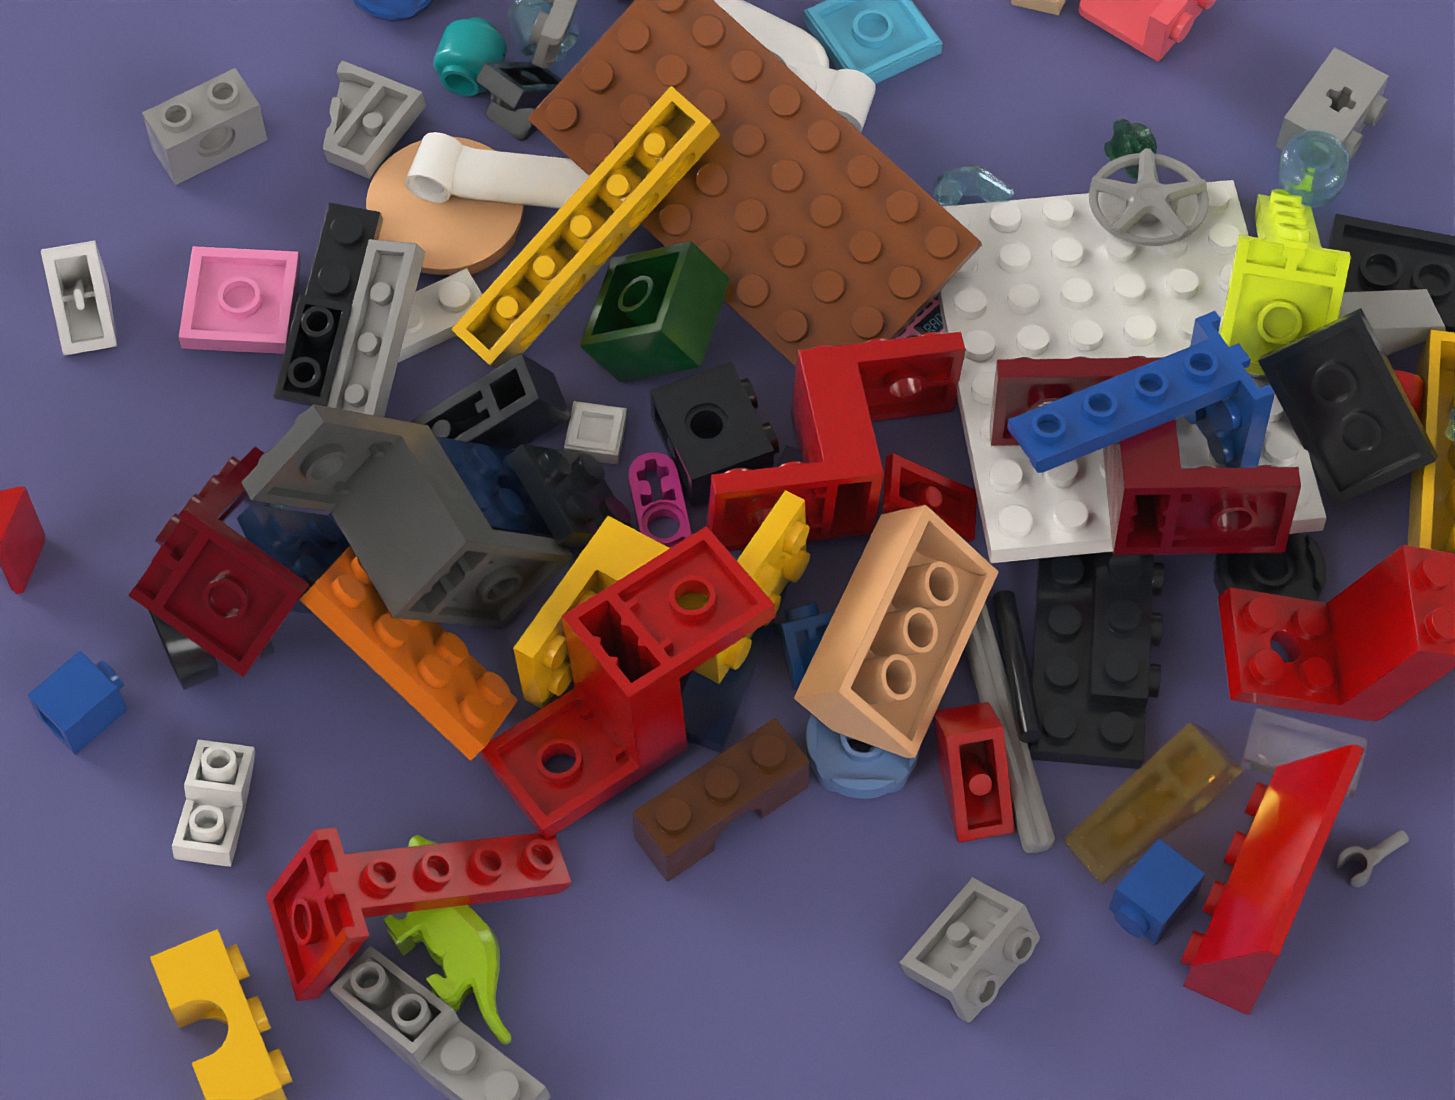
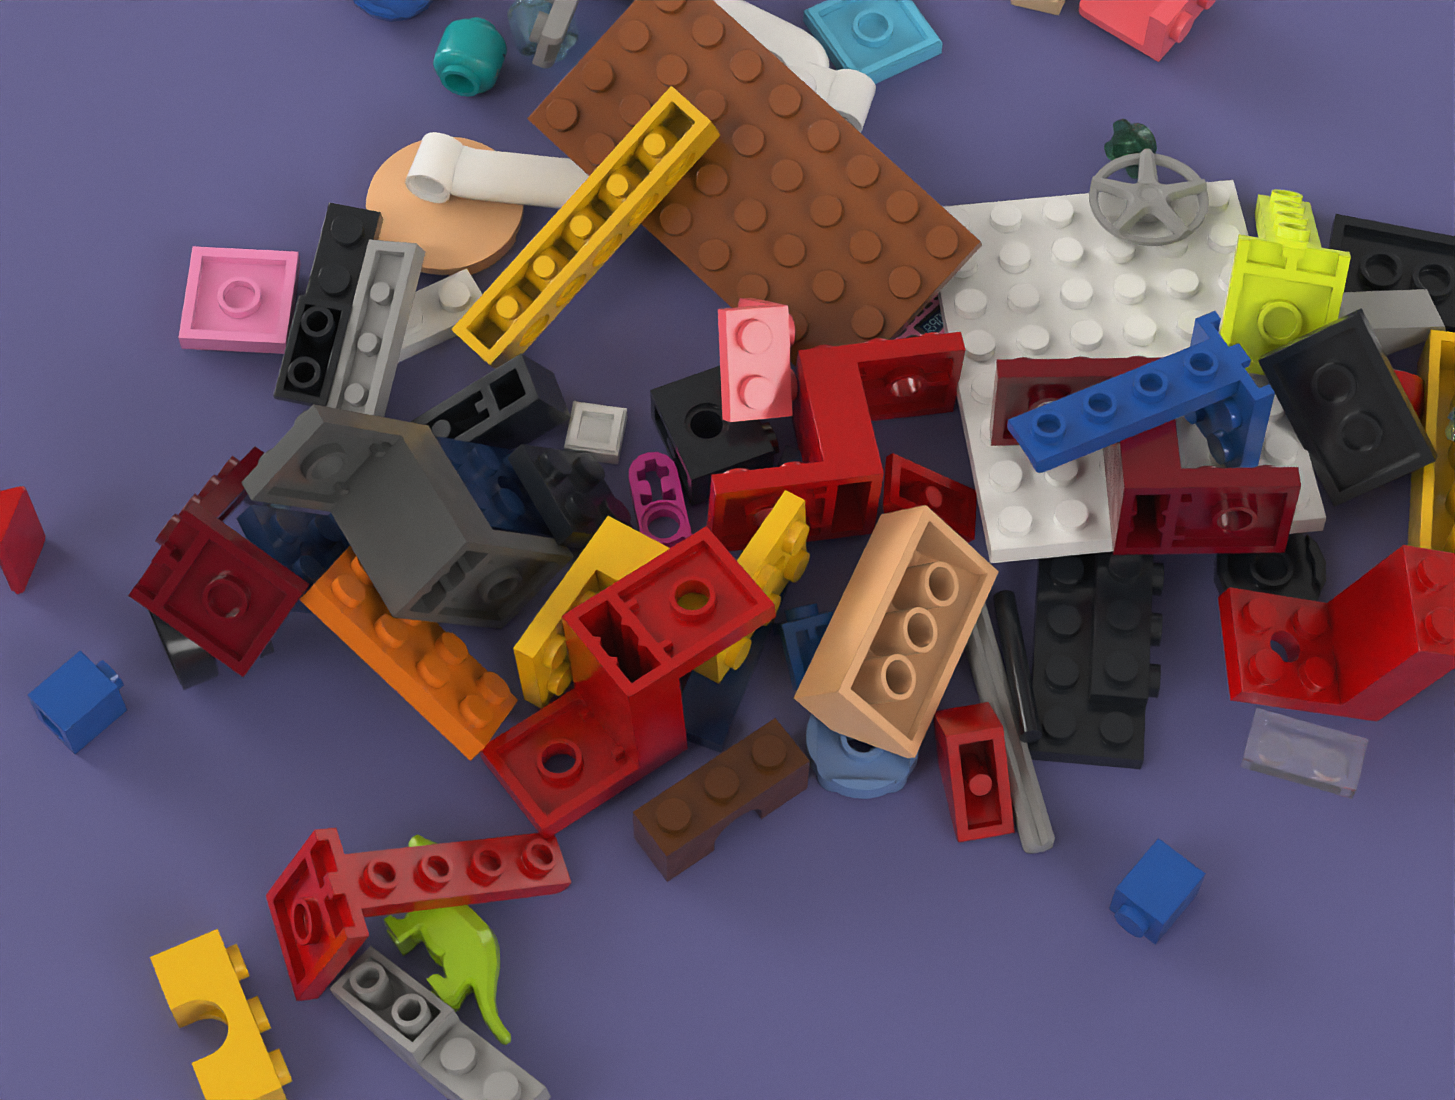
white slope [41,241,117,356] -> none
light grey brick [142,68,267,185] -> none
white slope [172,739,255,867] -> none
light grey wing [323,60,427,179] -> none
black slope [476,62,562,141] -> none
dark green brick [580,241,730,382] -> none
light grey bracket [899,877,1040,1023] -> none
clear light blue arm [934,165,1015,206] -> none
clear yellow slope [1063,722,1244,884] -> none
red slope [1180,744,1364,1015] -> none
light grey brick [1275,47,1389,176] -> none
clear light blue head [1278,130,1349,208] -> none
light grey hand [1337,830,1409,887] -> none
none -> coral bracket [718,298,798,422]

